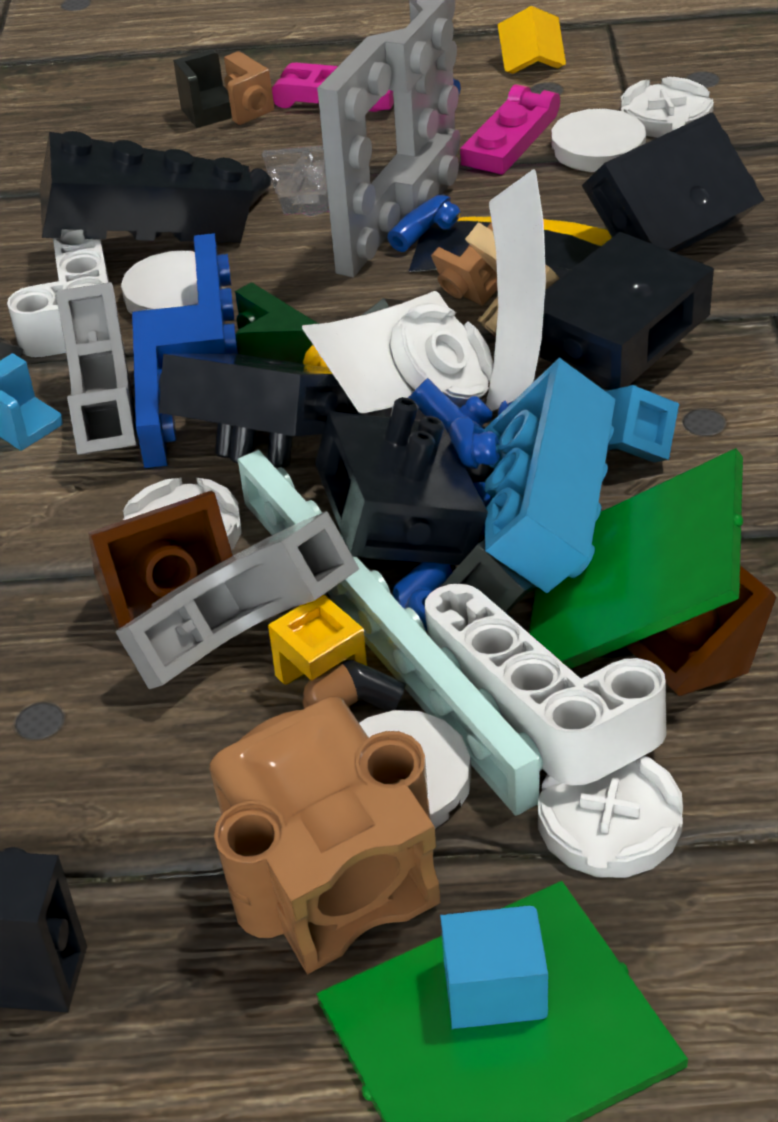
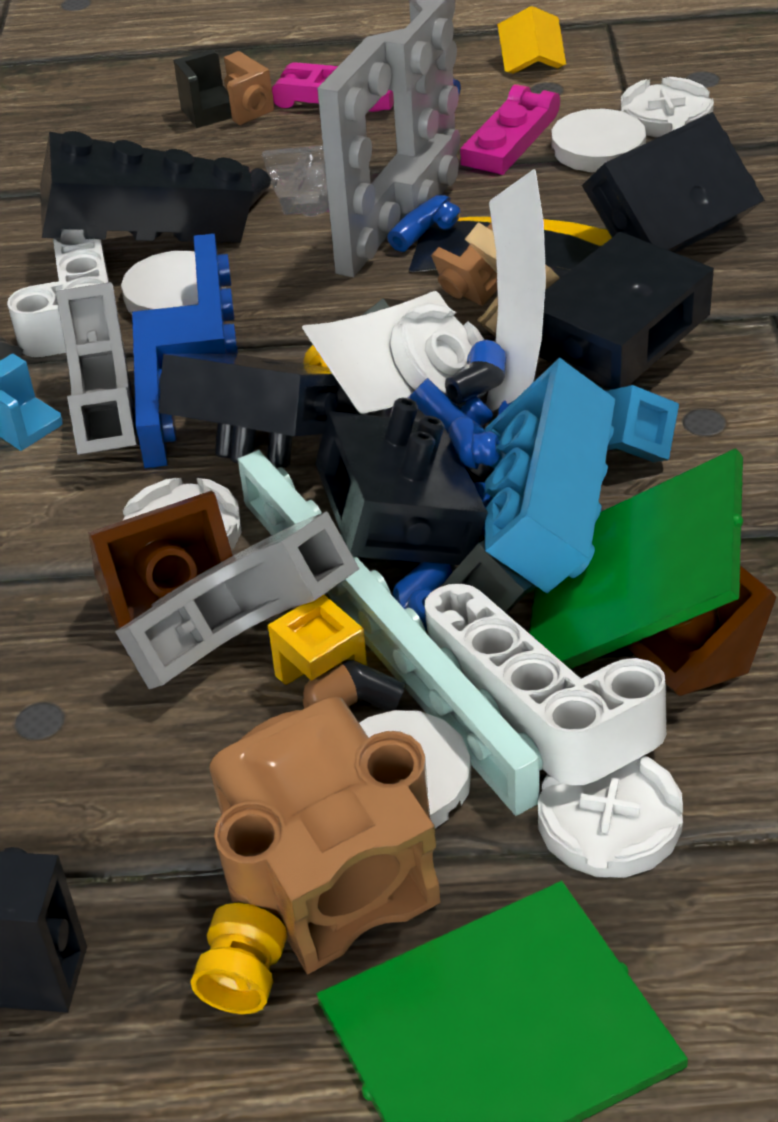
dark green slope [235,282,319,364] -> none
dark azure panel [440,906,548,1029] -> none
none -> yellow wheel [190,903,287,1015]
none -> black arm [445,340,506,404]

